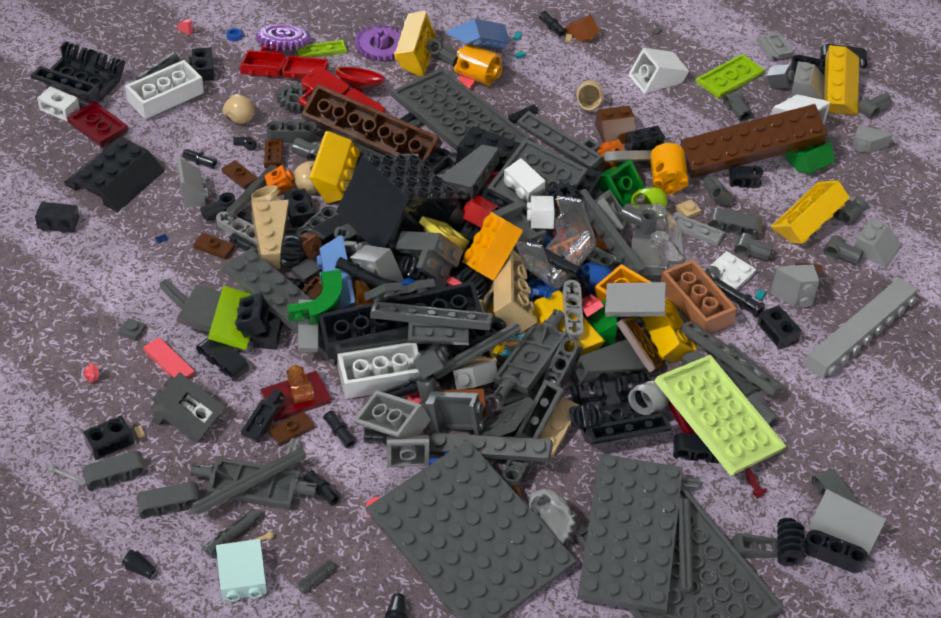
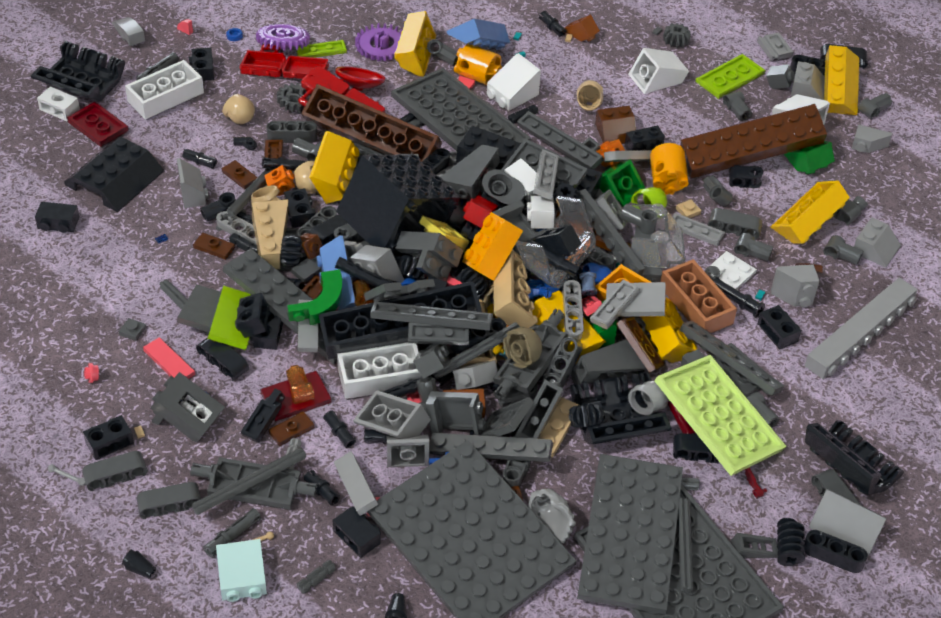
none -> light grey slope [112,17,145,46]
none -> black pin [262,157,307,171]
none -> black brick [332,506,381,558]
none -> light grey tile [334,451,378,516]
none -> dark grey piece [482,169,525,205]
none -> white slope [487,53,541,111]
none -> dark tan cylinder [503,327,542,369]
none -> light grey tile [533,149,559,200]
none -> black brick [535,224,582,256]
none -> sand blue bush [579,272,597,296]
none -> light grey tile [590,280,640,329]
none -> dark grey gear [663,23,691,48]
none -> black slope [805,420,904,495]

